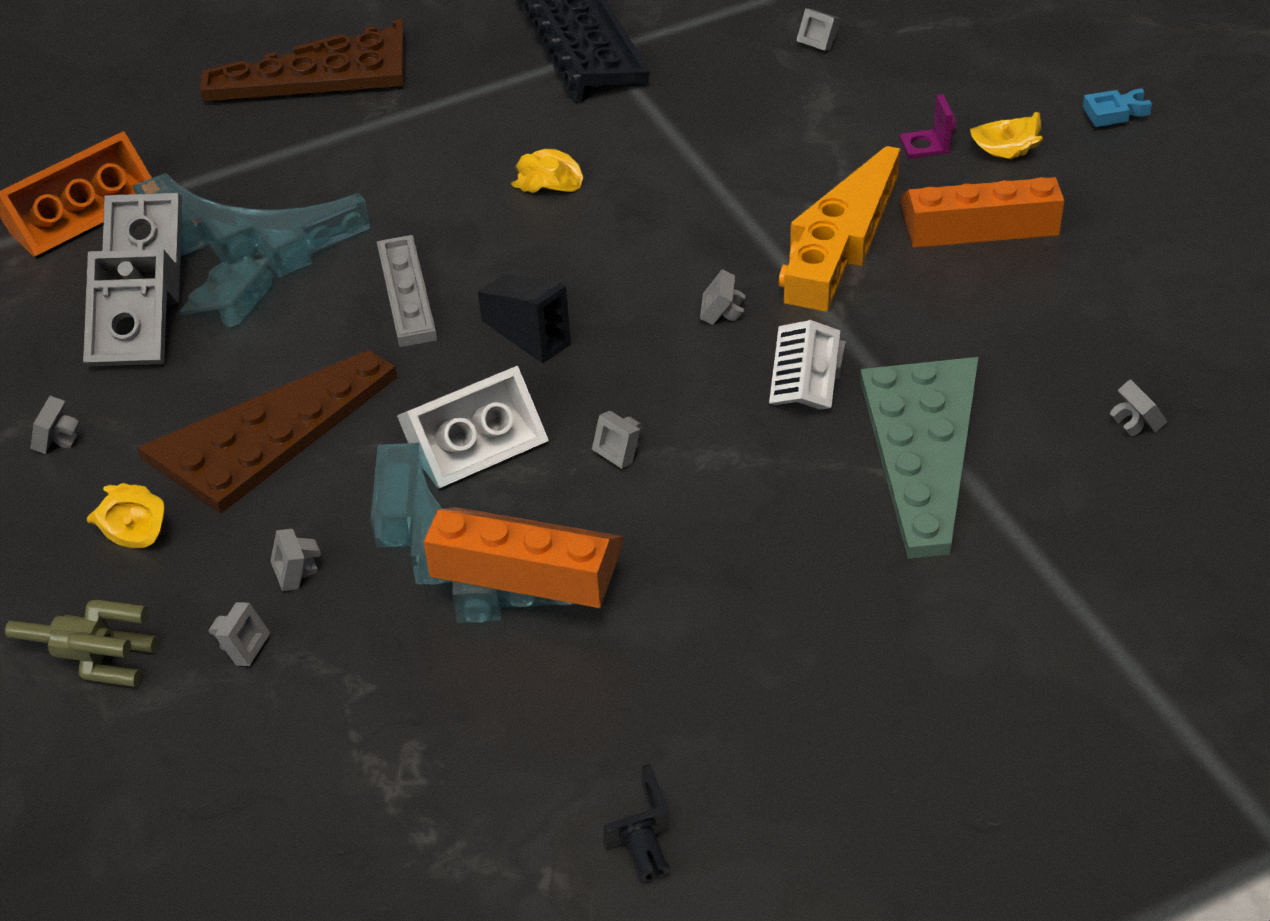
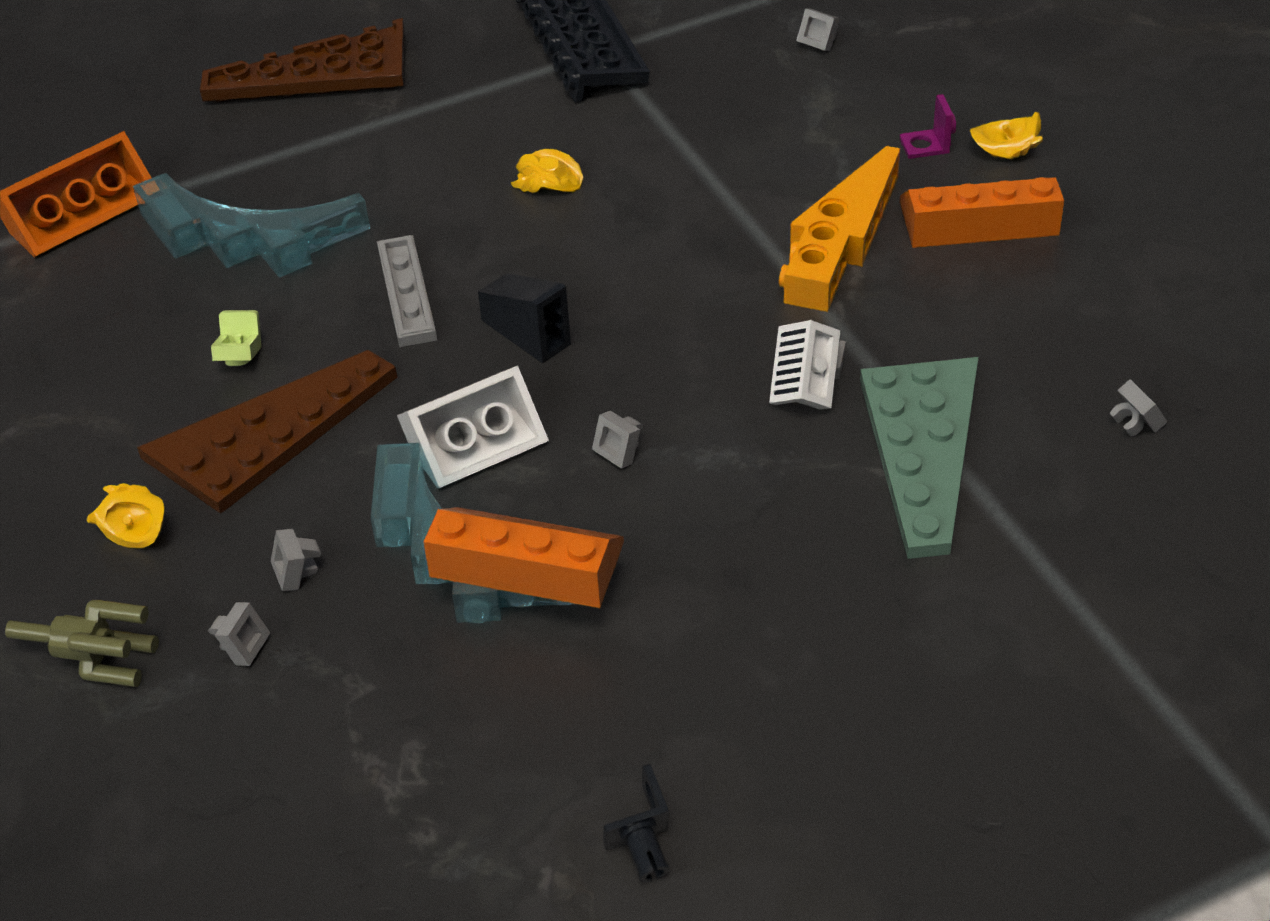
light grey tile [30,396,79,454] -> none
light grey bracket [83,193,182,367] -> none
clear light blue hinge [179,257,274,327] -> none
light grey tile [700,269,745,325] -> none
dark azure plate [1082,88,1152,127] -> none
none -> yellowish green bracket [211,310,262,366]

